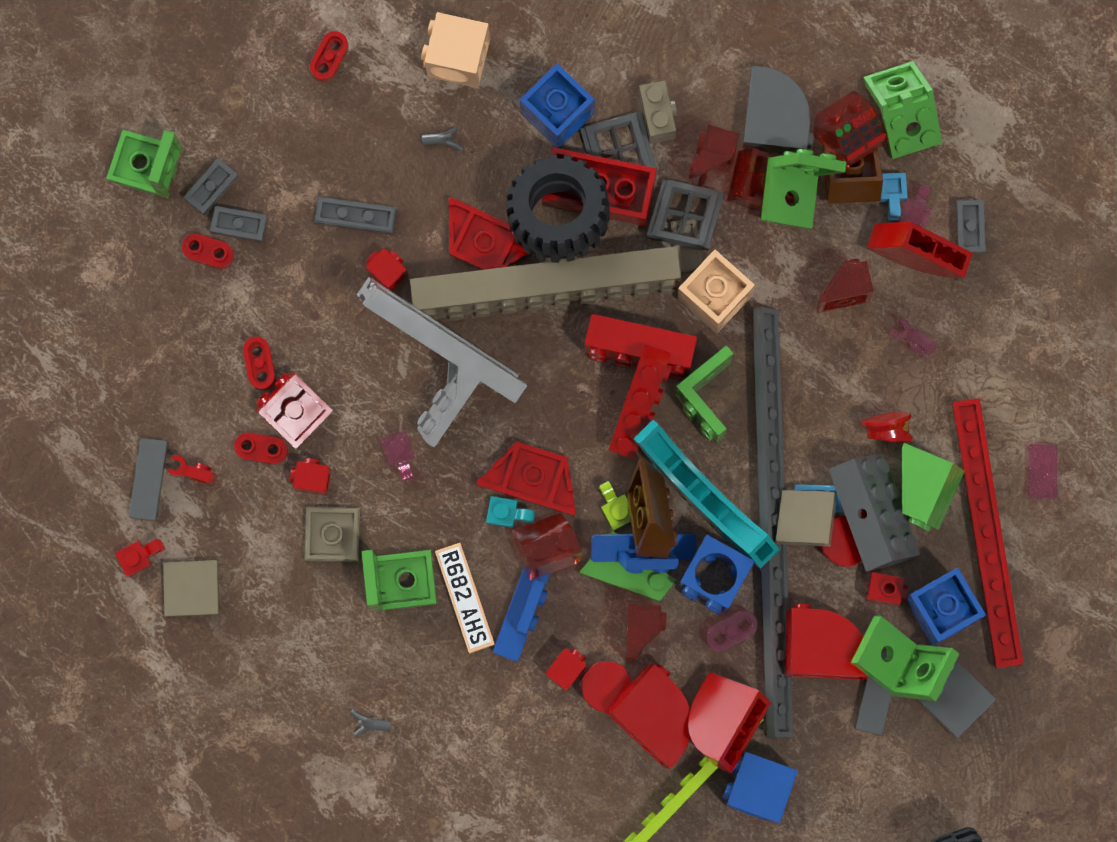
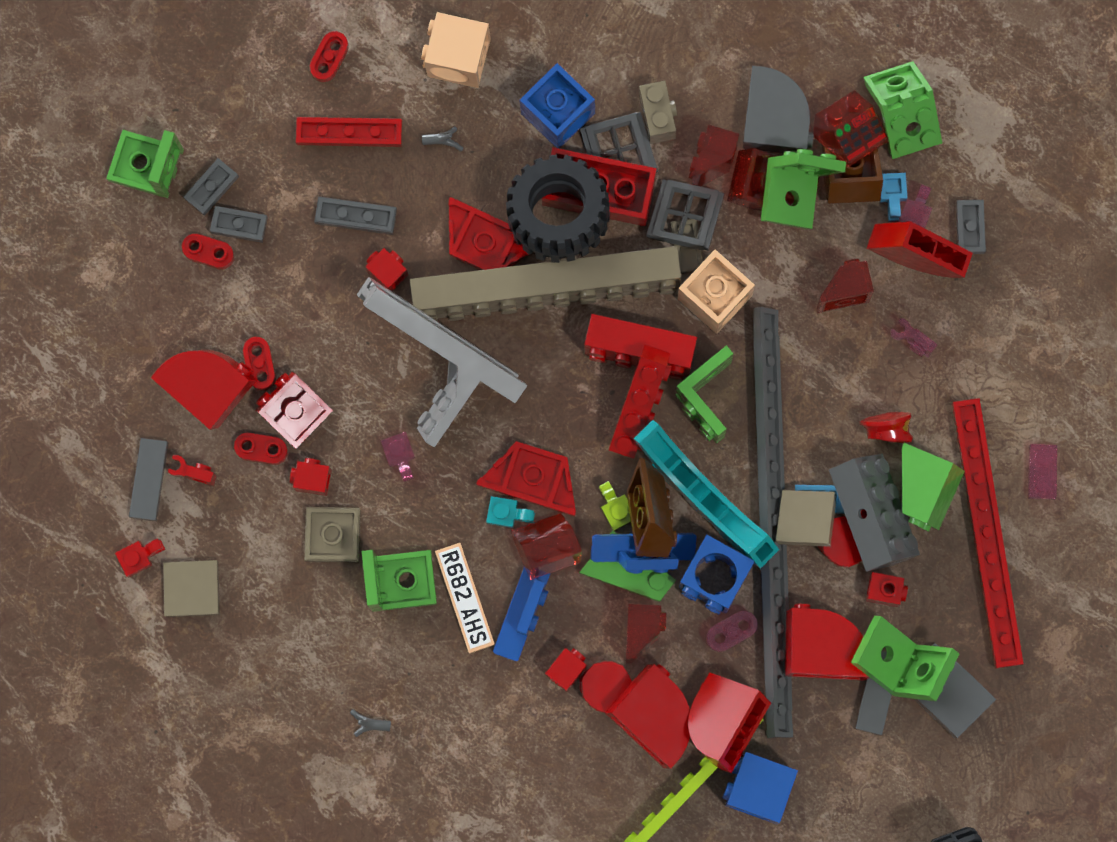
blue brick [906,567,986,646] -> none
none -> red brick [151,350,257,430]
none -> red plate [296,117,402,147]

